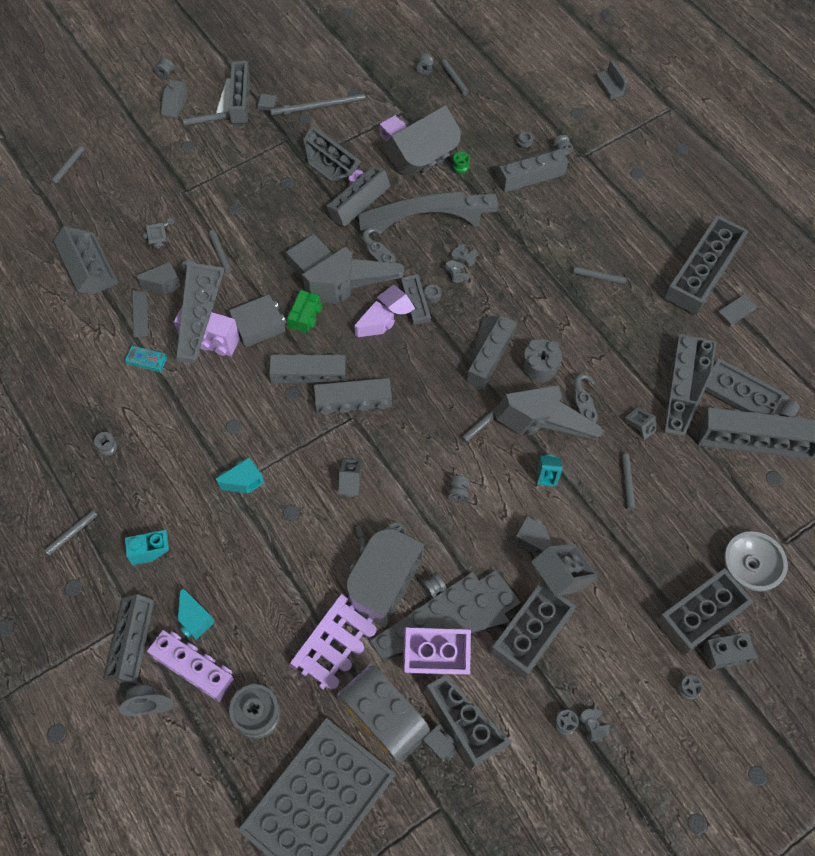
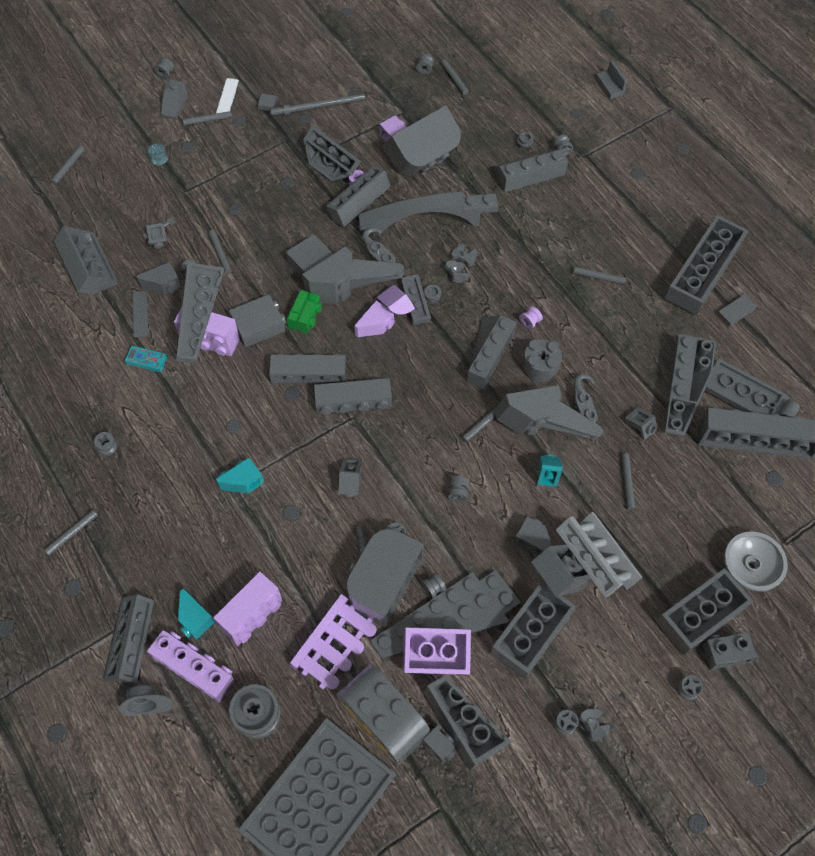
teal slope [125,530,169,565] -> none
dark grey brick [229,61,250,123] -> none
green wheel [453,152,470,173] -> none
none -> clear light blue wheel [148,143,167,165]
none -> lavender brick [214,572,282,646]
none -> lavender wheel [519,306,542,329]
none -> light grey fence [556,512,643,597]

